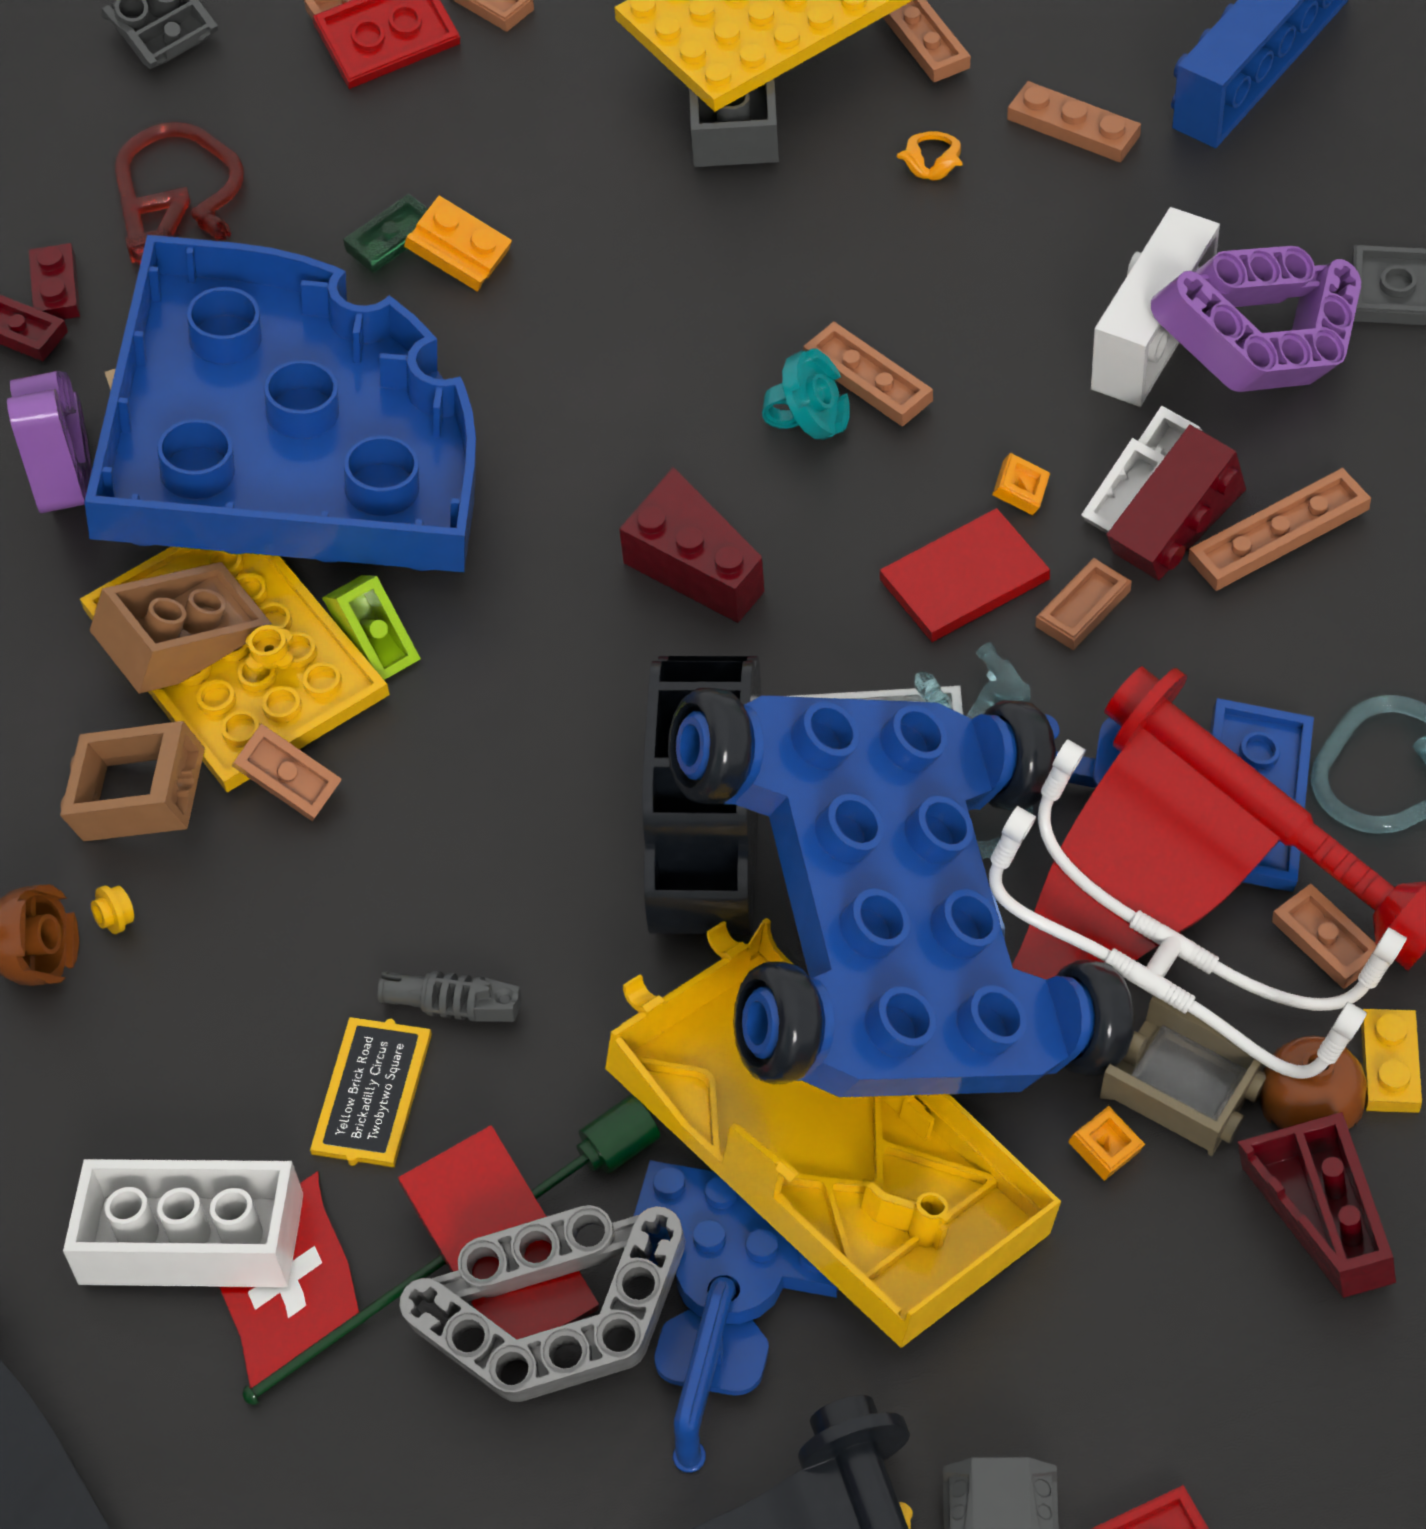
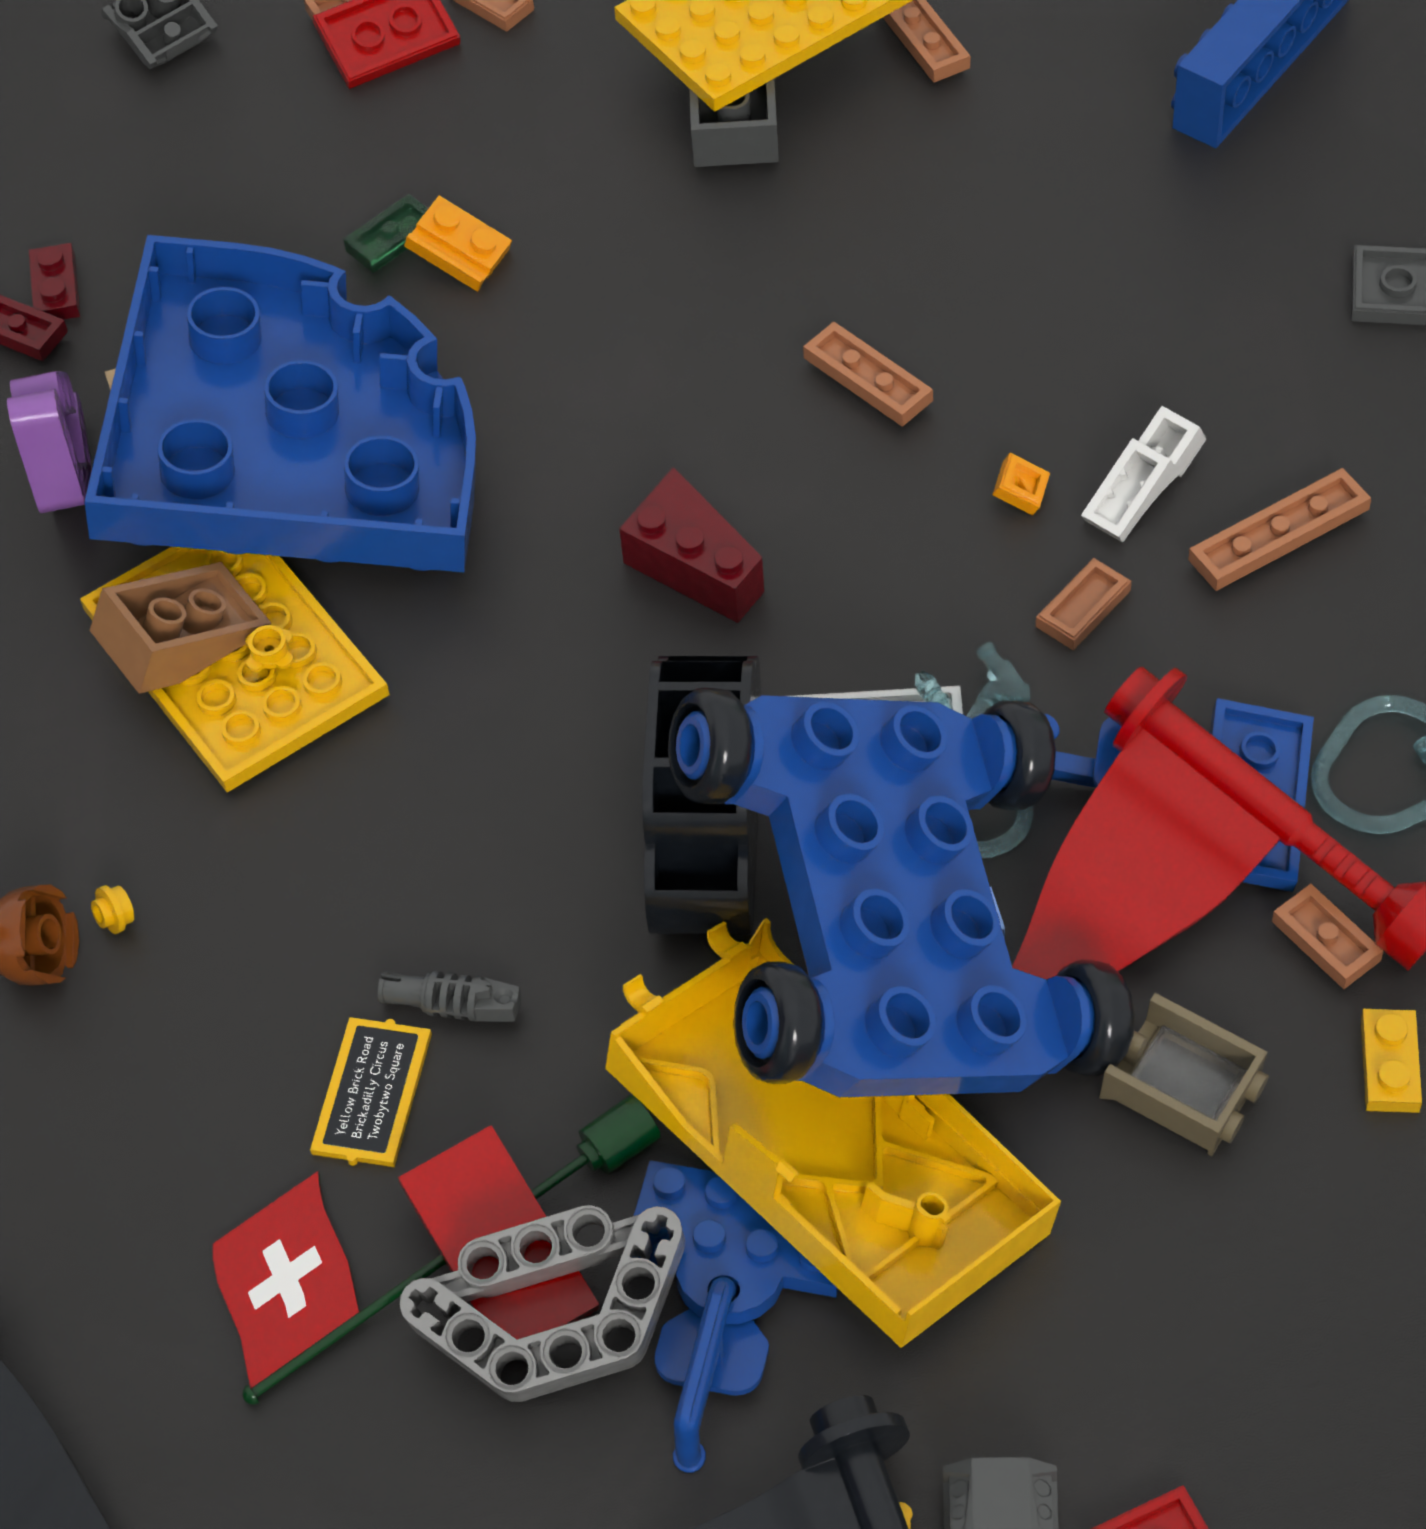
medium nougat window [60,721,205,842] -> none
white brick [63,1159,303,1287] -> none
clear red piece [115,122,244,265] -> none
nougat plate [232,723,342,822] -> none
lime slope [322,575,421,680] -> none
teal tile [762,348,850,440] -> none
red tile [880,508,1050,642] -> none
light orange piece [896,131,963,181] -> none
white bar [989,739,1407,1079] -> none
nougat plate [1007,81,1141,163] -> none
light orange tile [1068,1106,1145,1181] -> none
white brick [1091,207,1220,407] -> none
dark red wedge [1106,424,1246,581] -> none
medium lavender piece [1151,246,1361,392] -> none
dark red wedge [1237,1112,1396,1298] -> none
dark orange cylinder [1259,1035,1367,1129] -> none

